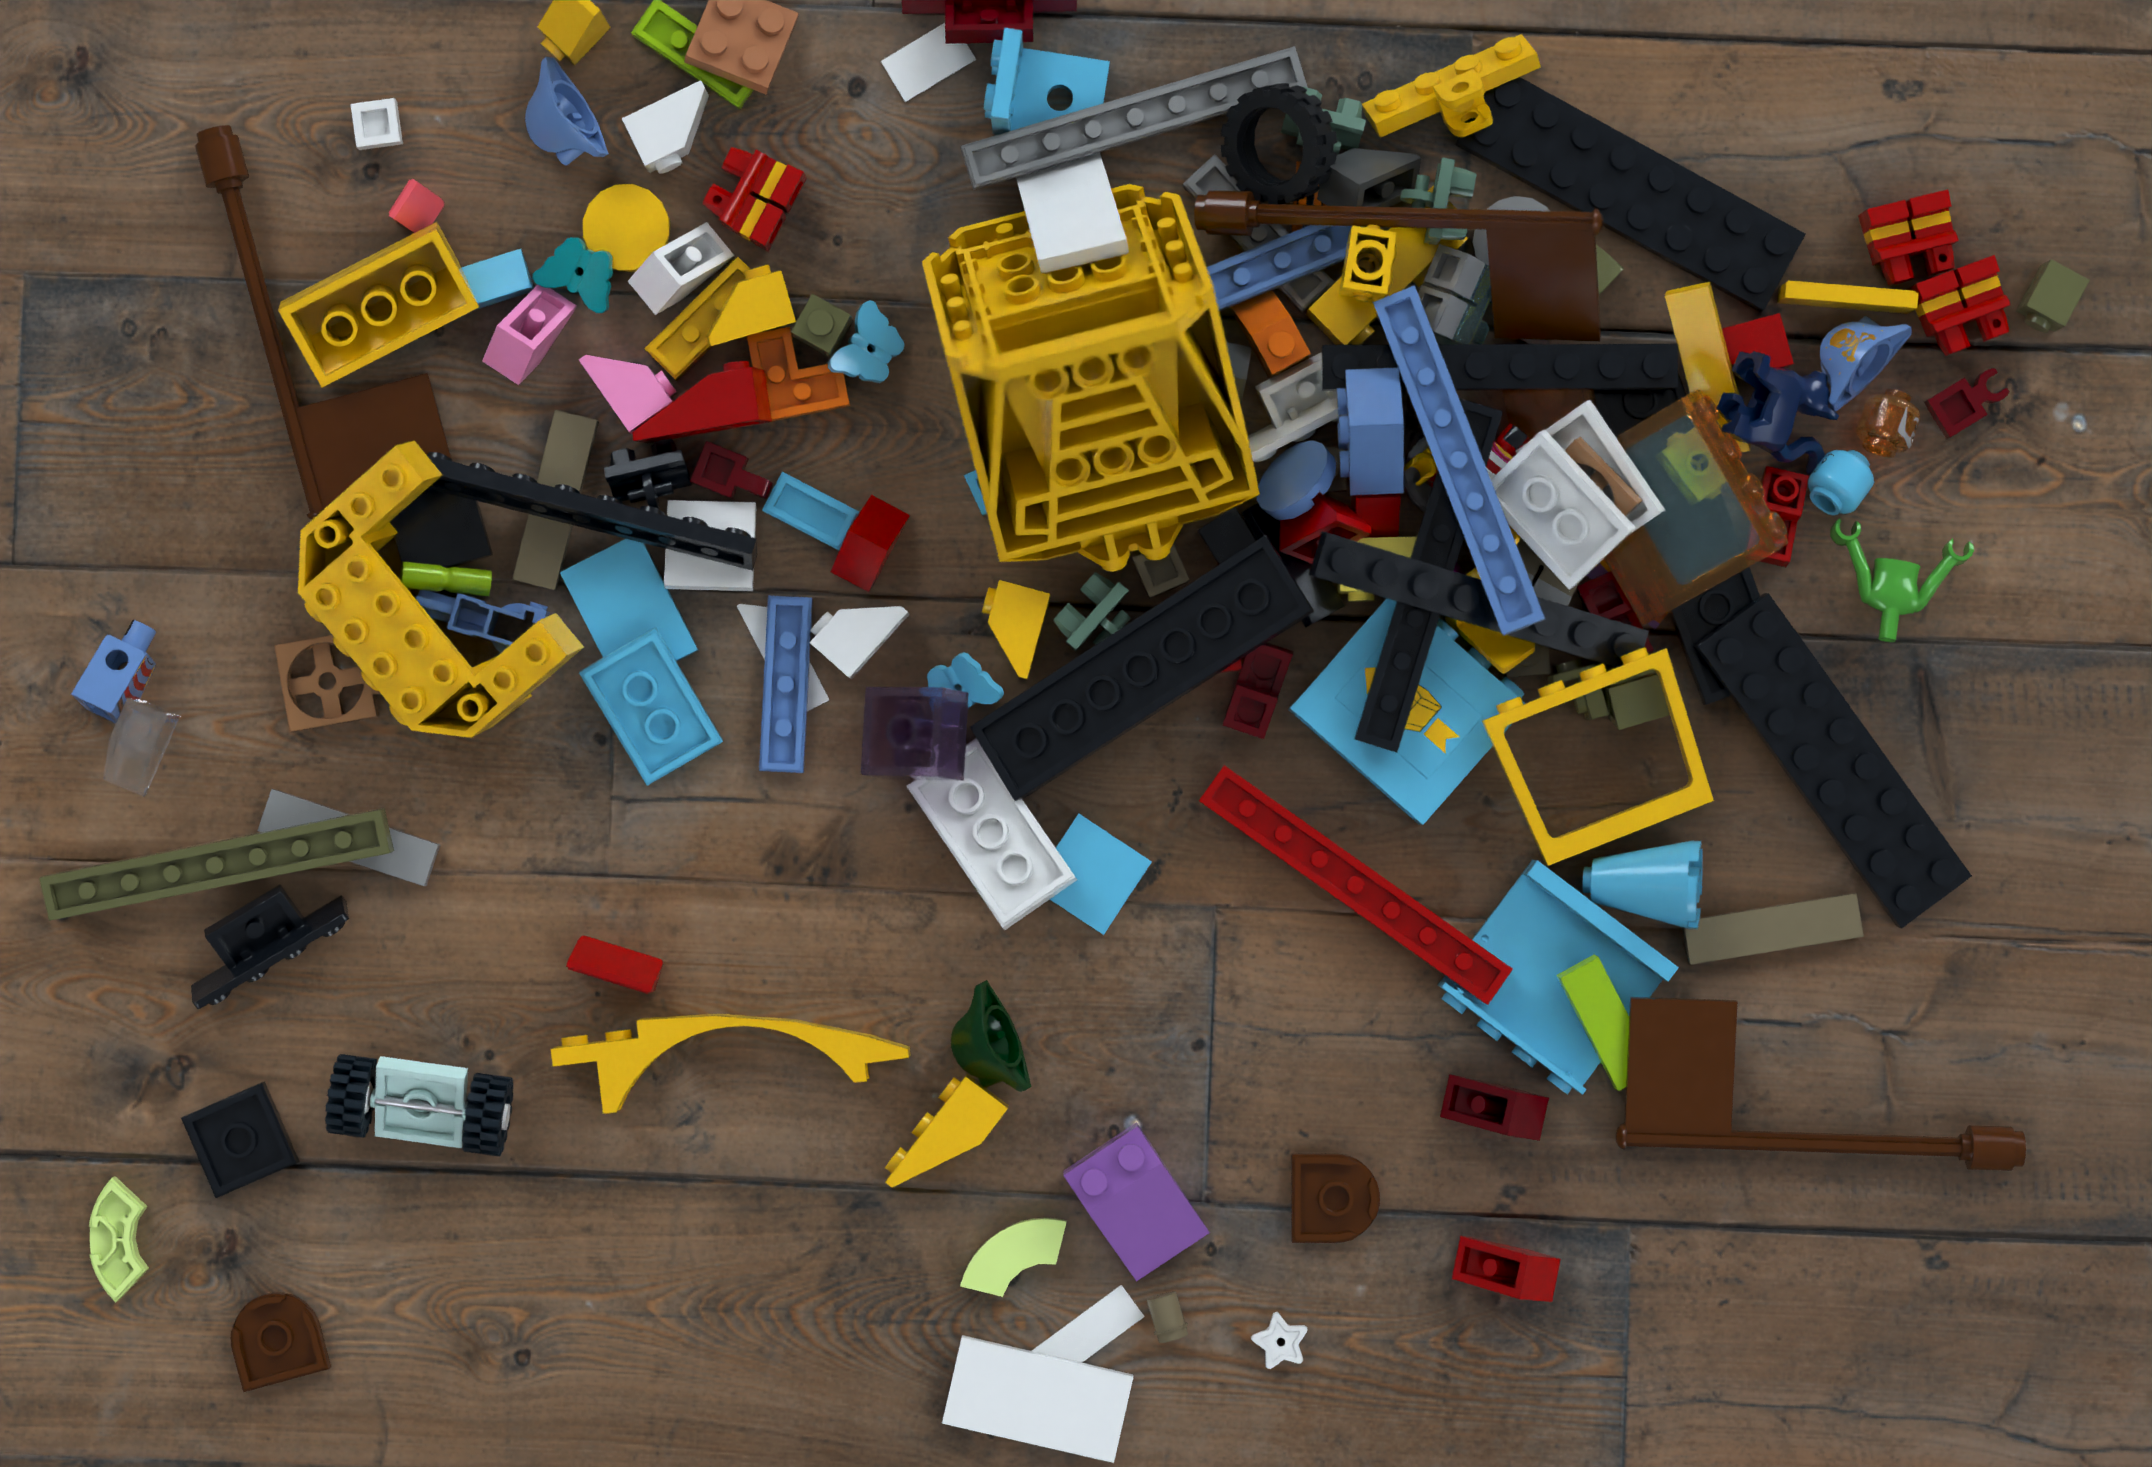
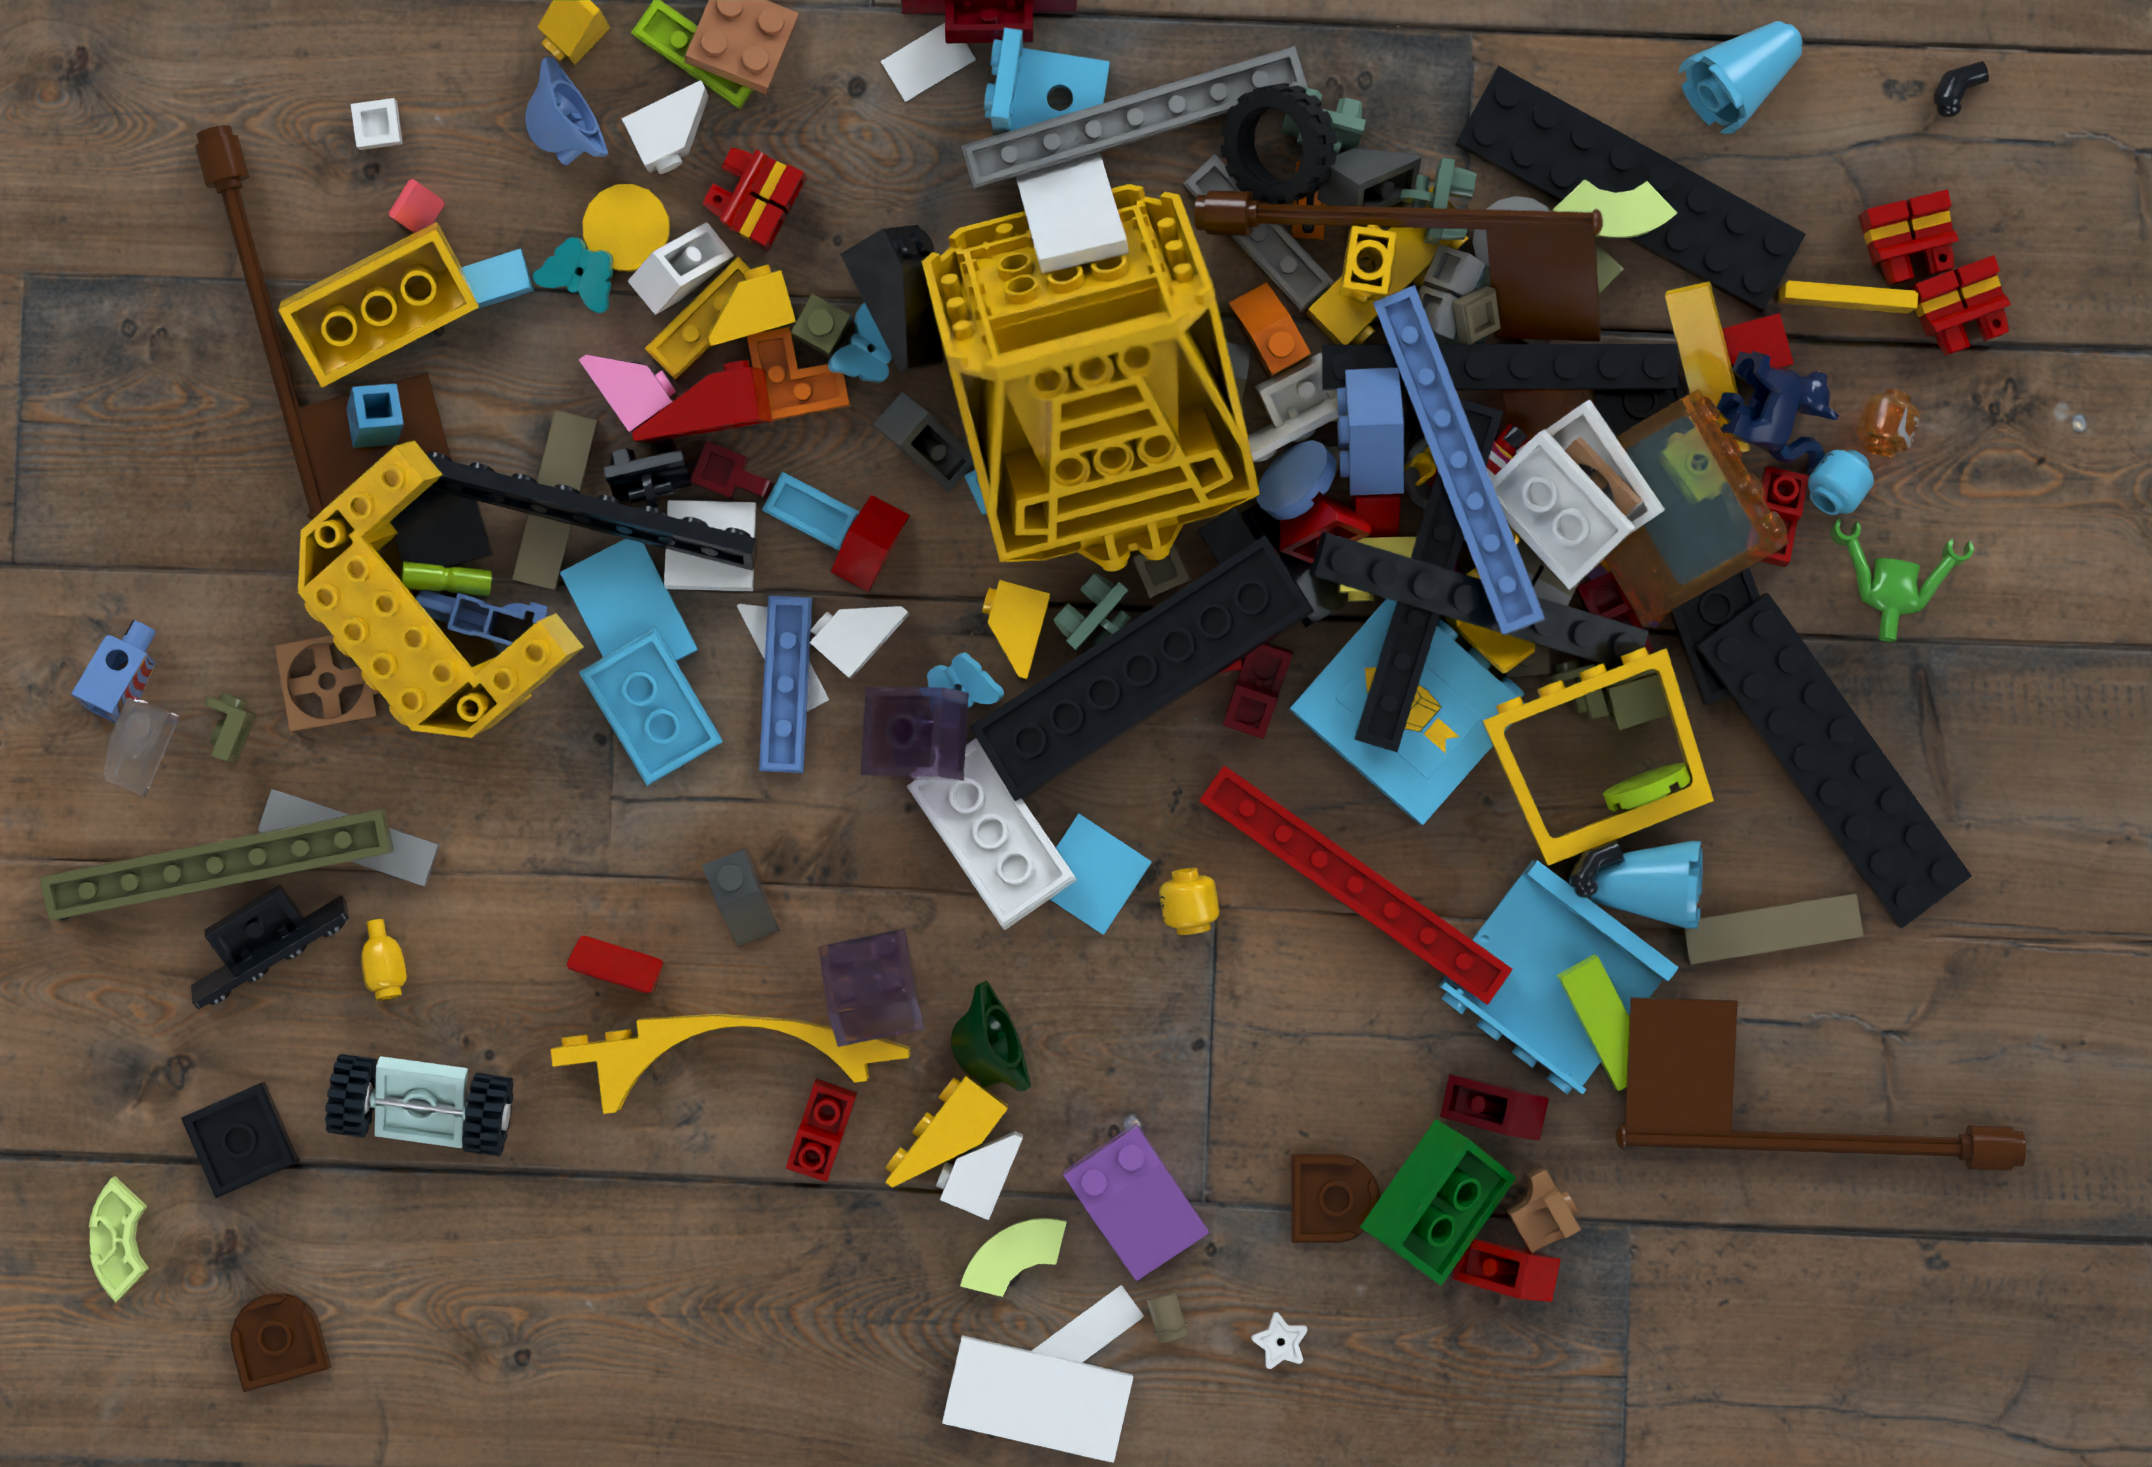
bright pink slope [482,284,577,385] -> none
medium blue tile [1206,225,1363,311] -> none
yellow plate [1362,34,1541,138] -> none
medium blue hat [1820,316,1912,412] -> none
dark red plate [1924,368,2010,439] -> none
olive brick [2016,259,2090,333] -> none
none -> olive bracket [204,692,257,763]
none -> dark azure brick [346,383,404,448]
none -> yellow plant [361,919,407,1001]
none -> dark grey slope [702,849,779,946]
none -> red slope [785,1079,858,1182]
none -> clear purple brick [818,928,925,1047]
none -> black slope [840,225,942,373]
none -> dark grey slope [873,392,974,492]
none -> white slope [936,1131,1023,1220]
none -> yellow head [1159,868,1220,935]
none -> green slope [1360,1119,1517,1286]
none -> dark tan tile [1452,285,1501,345]
none -> medium nougat brick [1505,1165,1581,1253]
none -> yellowish green tile [1552,179,1677,238]
none -> black arm [1569,839,1625,898]
none -> lime tile [1603,763,1691,811]
none -> medium azure cone [1679,21,1802,134]
none -> black arm [1934,61,1989,117]

